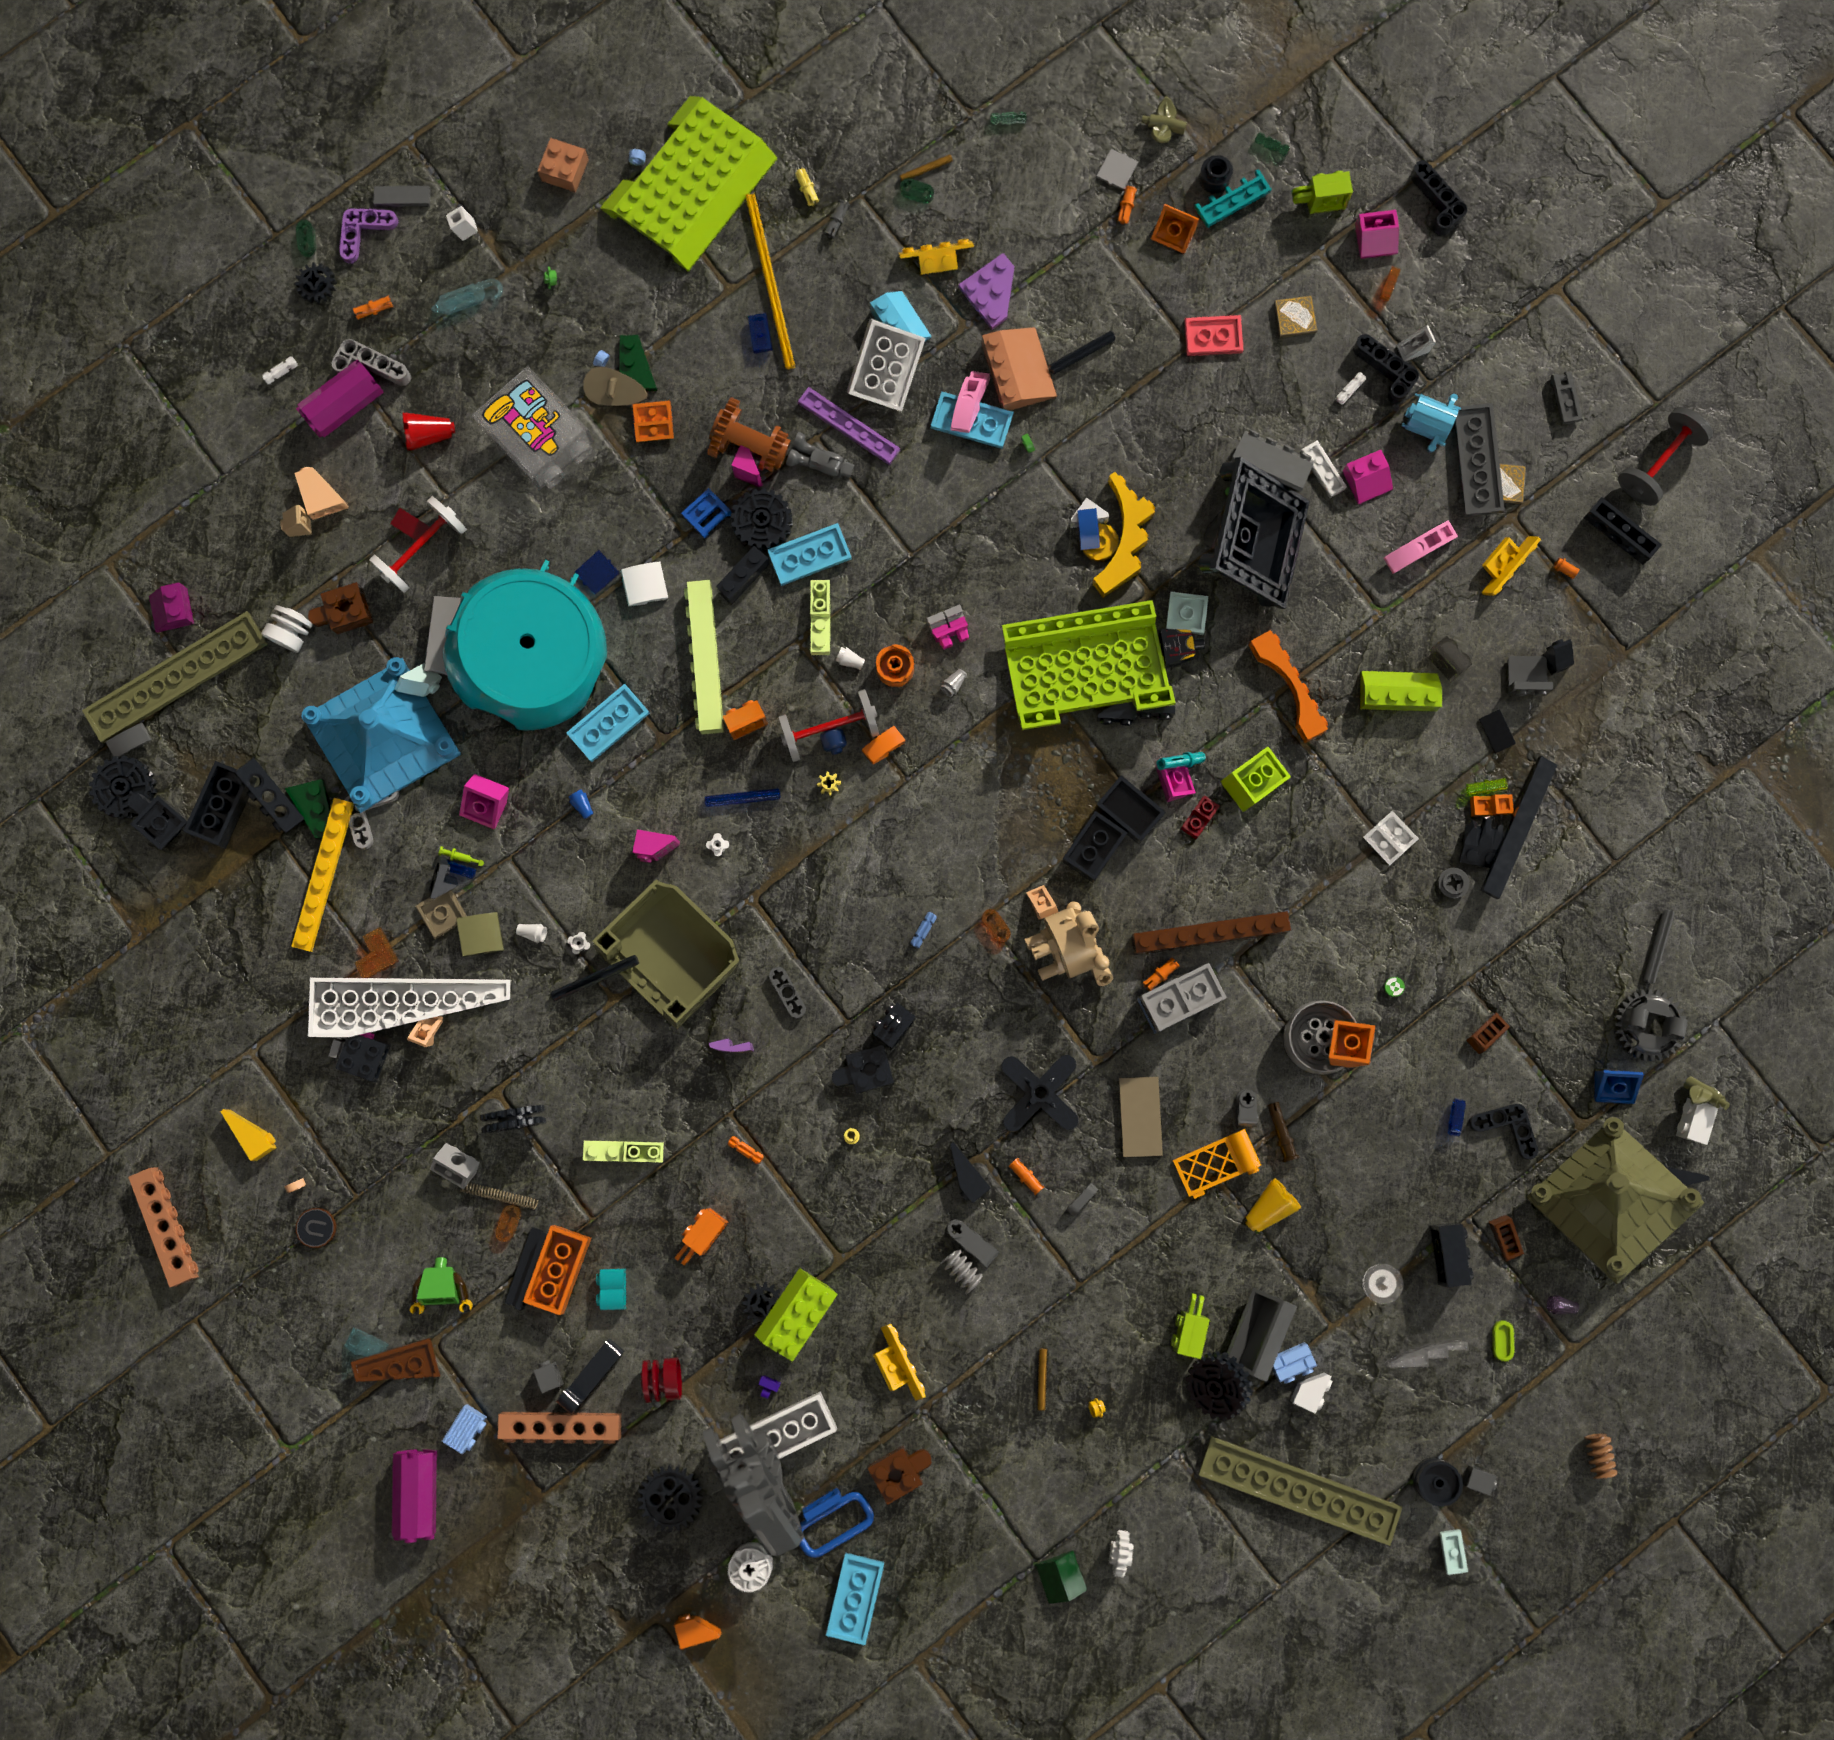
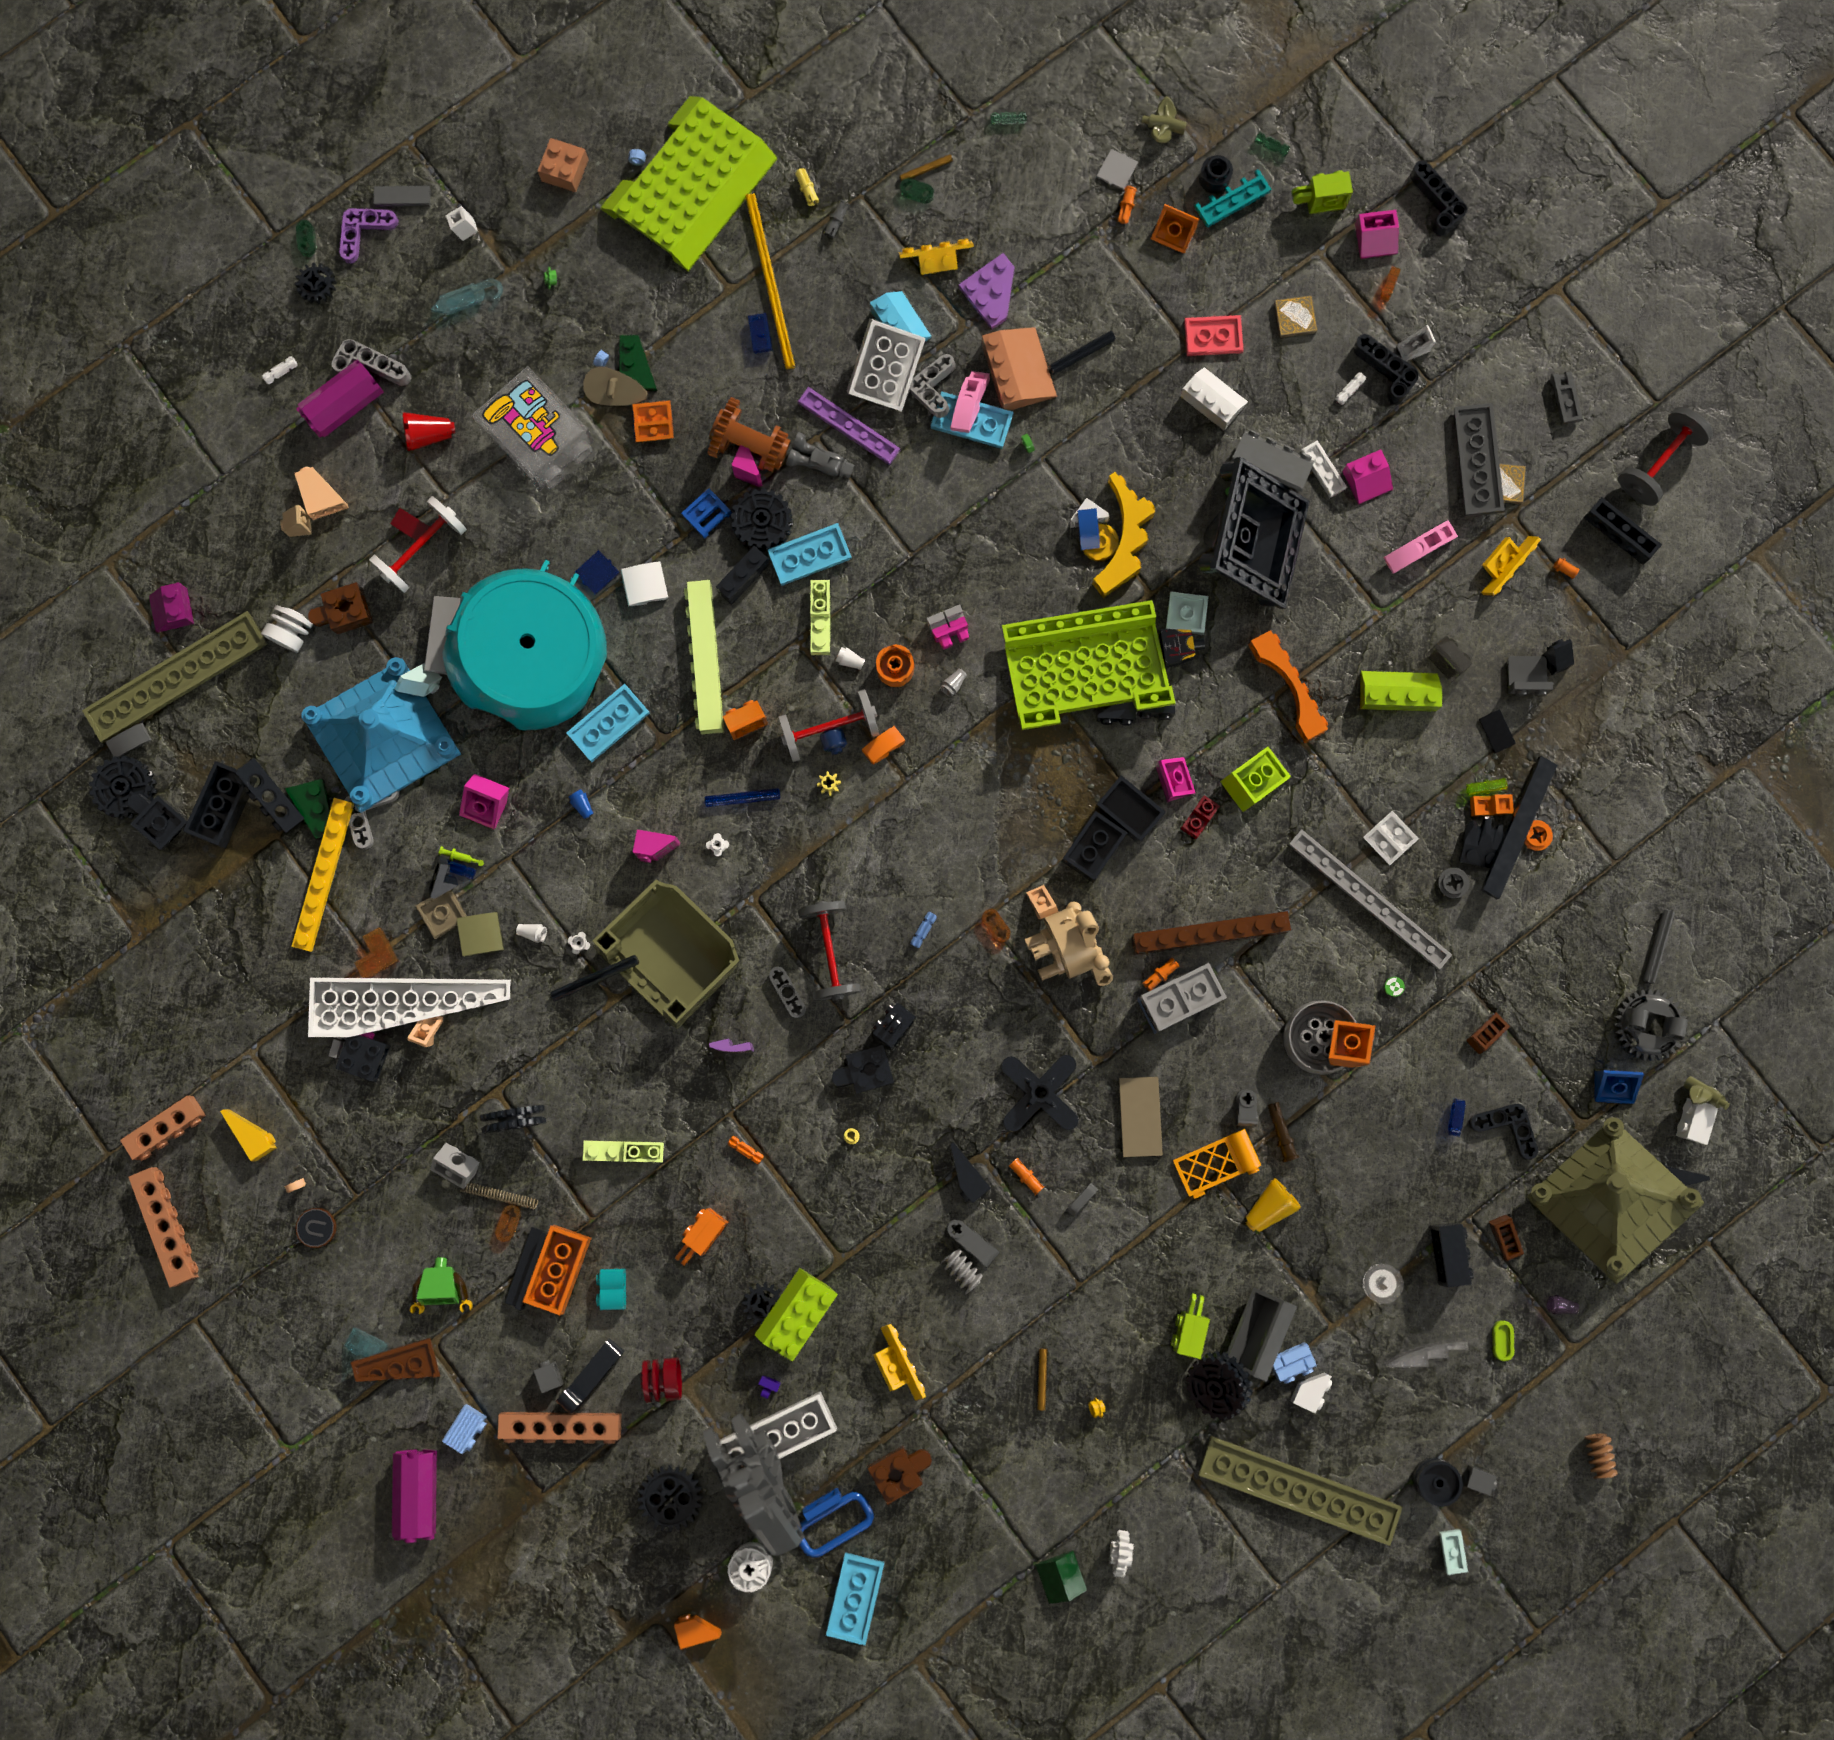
orange pin [353,296,393,320] -> none
teal pin [1156,752,1206,770] -> none
medium azure container [1401,393,1461,453] -> none
none -> nougat brick [120,1096,206,1161]
none -> dark grey piece [798,901,861,1001]
none -> light grey beam [909,354,956,418]
none -> white slope [1180,368,1248,430]
none -> light grey plate [1288,829,1452,970]
none -> orange gear [1524,820,1553,851]

